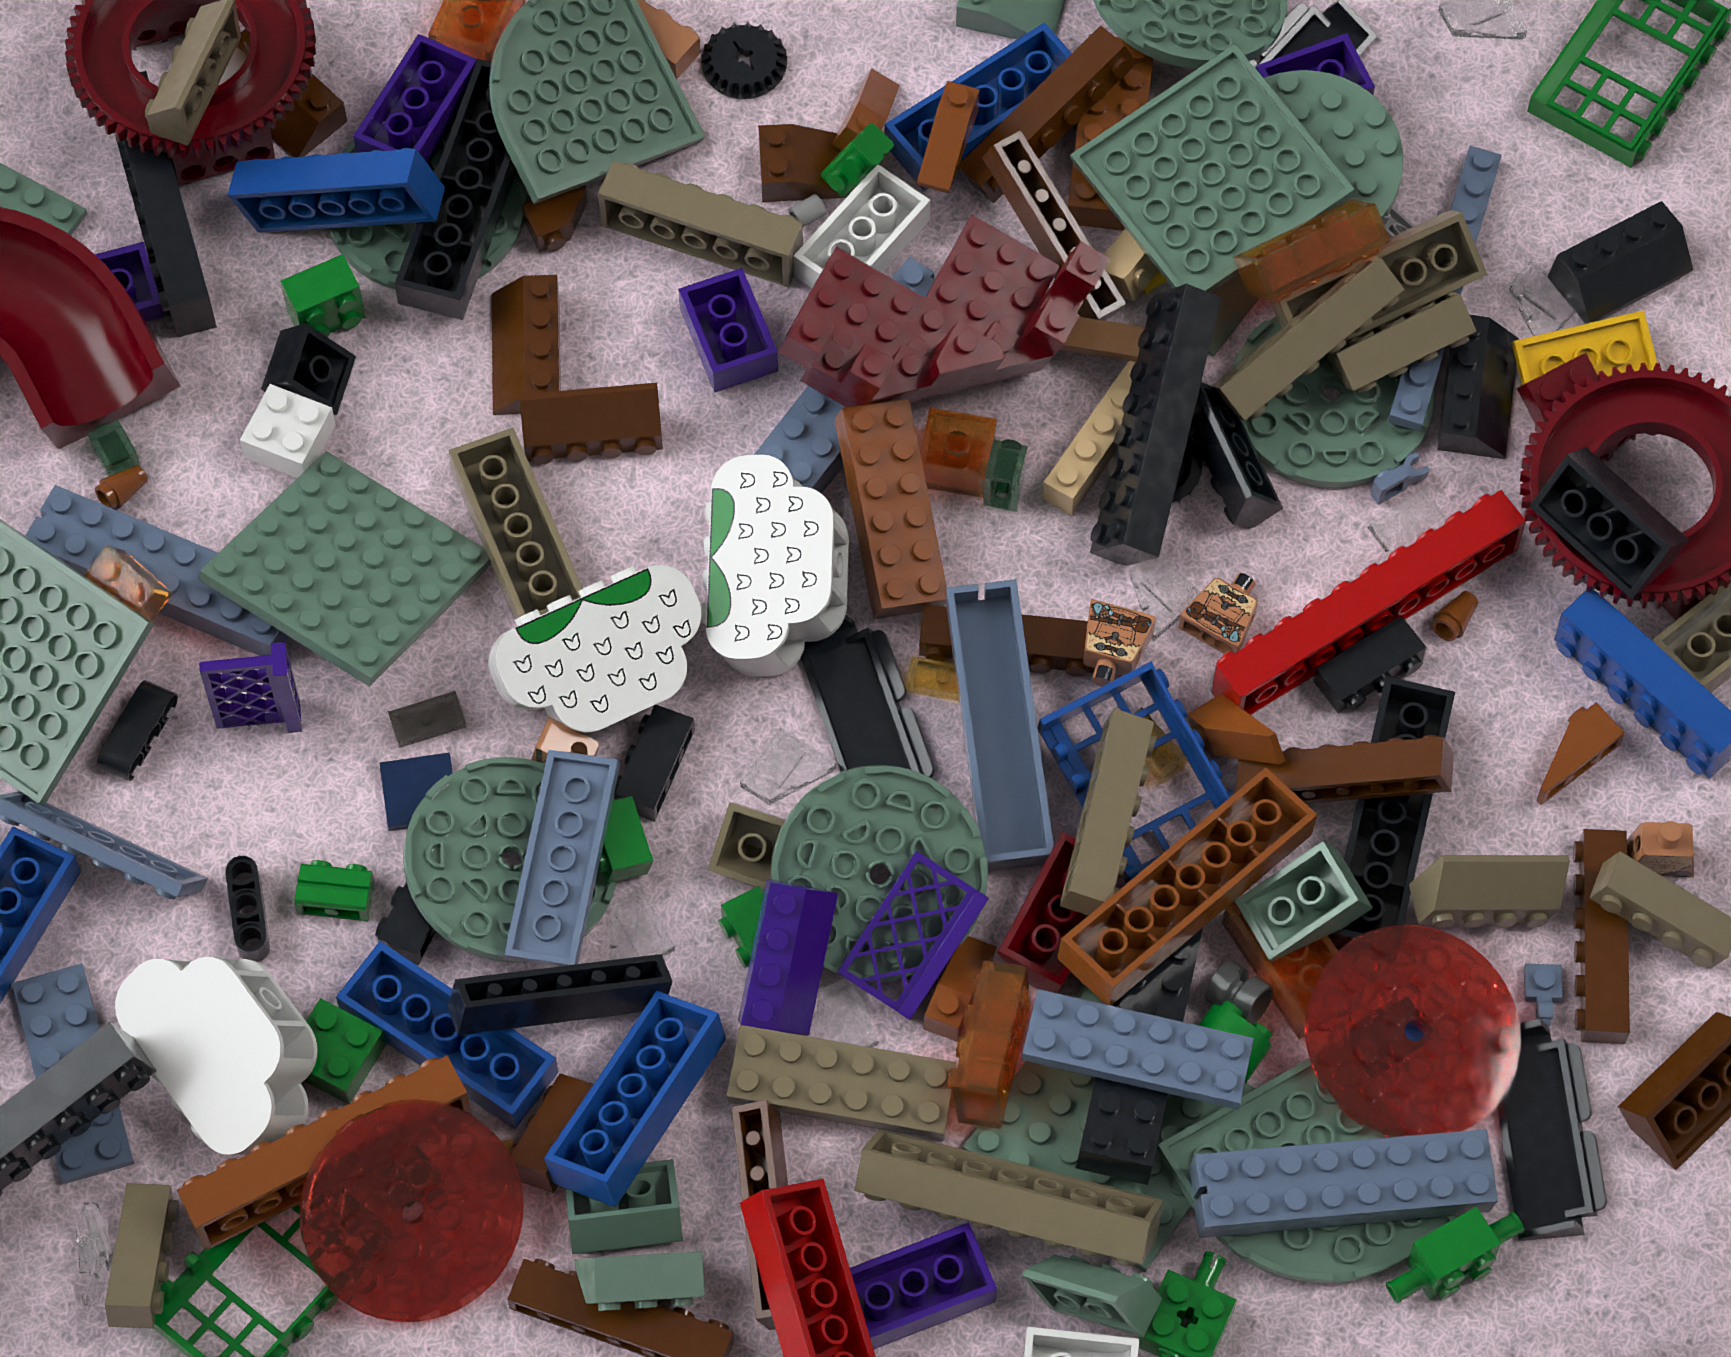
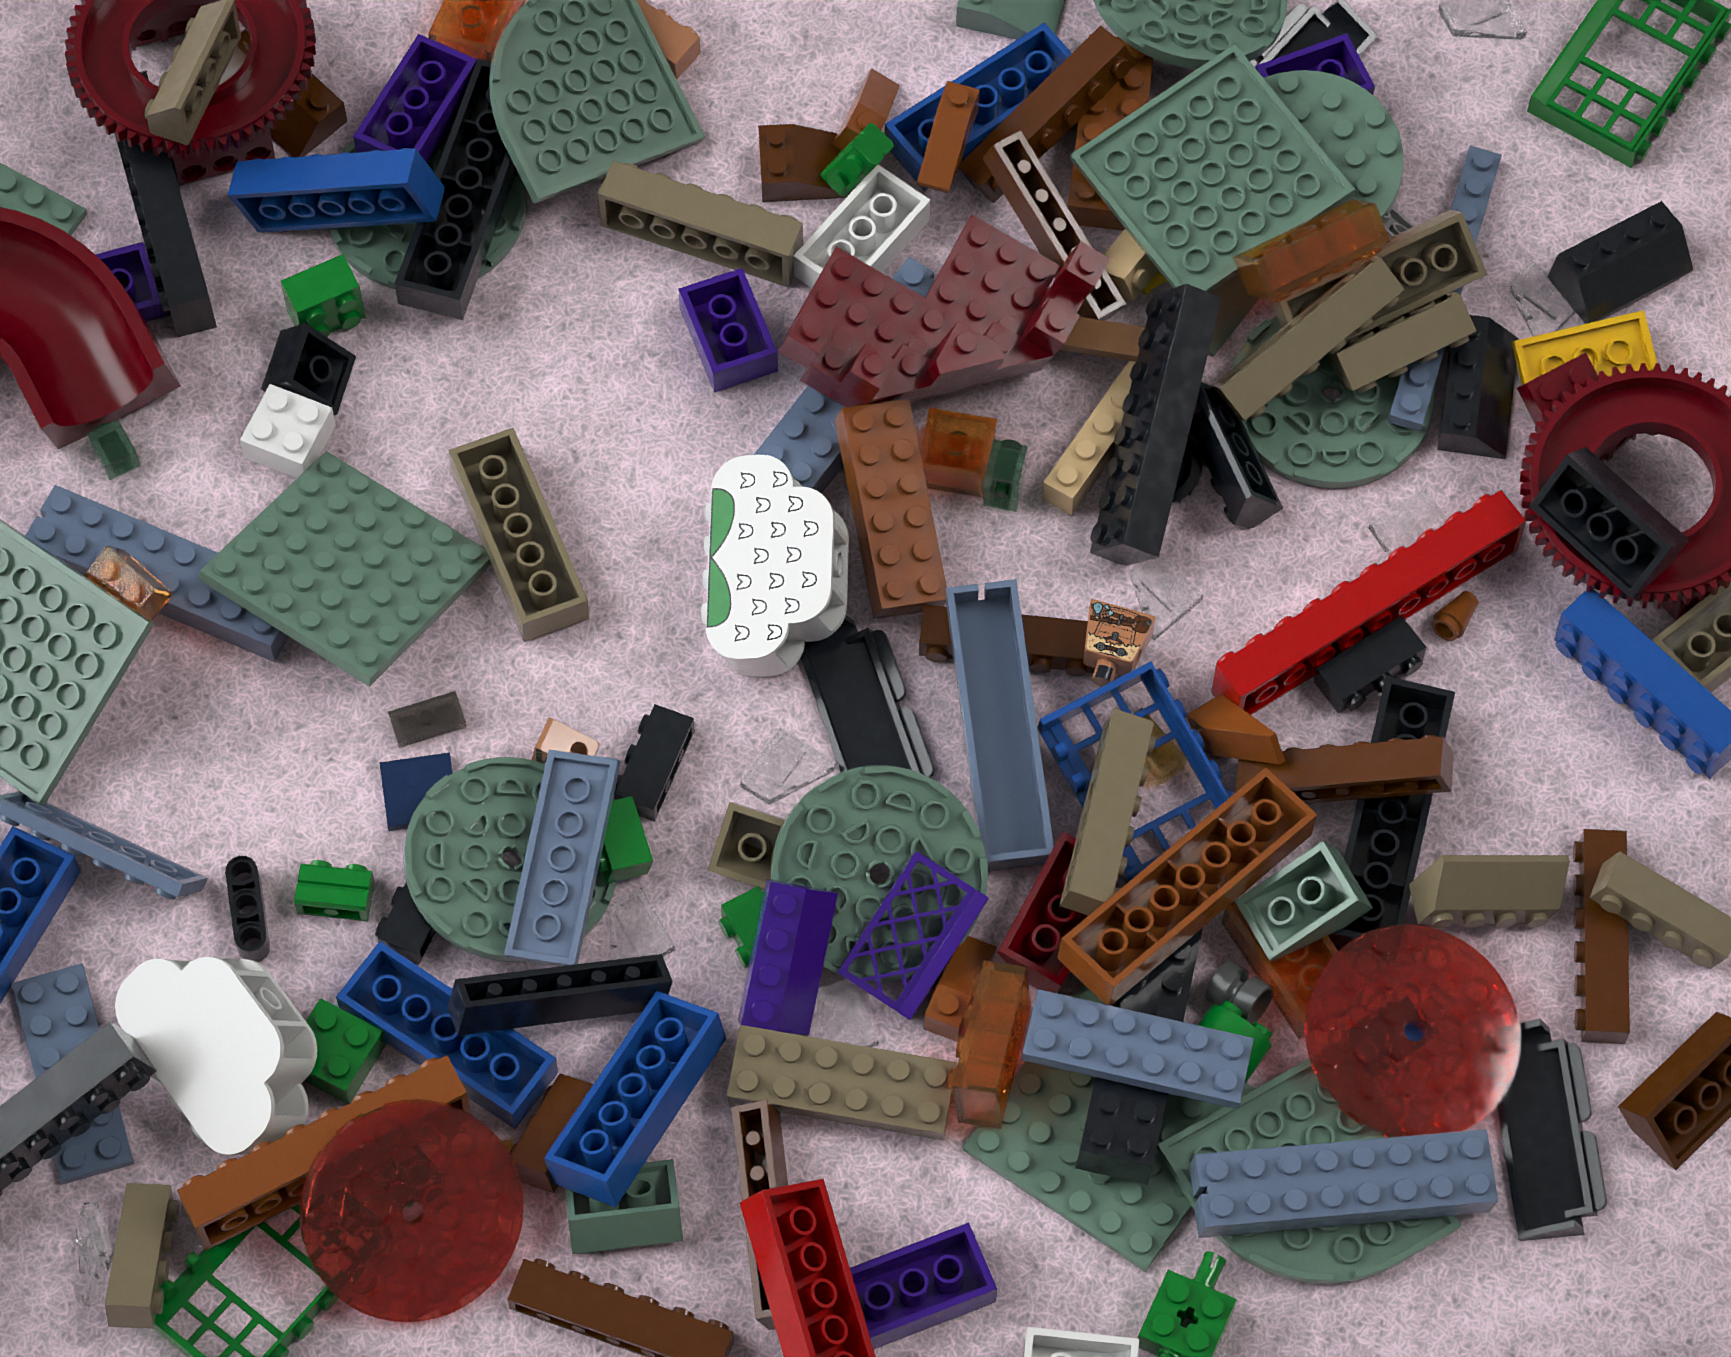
dark orange cone [95,465,148,509] -> none
black beam [97,680,178,781] -> none
dark purple fence [199,642,302,733] -> none
white brick [488,565,701,734] -> none
reddish brown slope [492,275,561,415] -> none
reddish brown slope [519,382,663,464] -> none
reddish brown slope [522,185,588,253] -> none
sand green slope [574,1251,705,1311] -> none
black gear [701,21,787,99] -> none
light grey hinge [788,194,826,227] -> none
dark tan brick [854,1128,1164,1266] -> none
clear yellow brick [905,656,959,702] -> none
sand green slope [1022,1254,1162,1337] -> none
torso [1178,573,1258,654] -> none
sand blue plate [1371,452,1429,505] -> none
green brick [1386,1206,1524,1304] -> none
sand blue plate [1524,963,1562,1026] -> none
dark orange slope [1536,702,1625,805] -> none
nougat torso [1627,821,1694,877] -> none

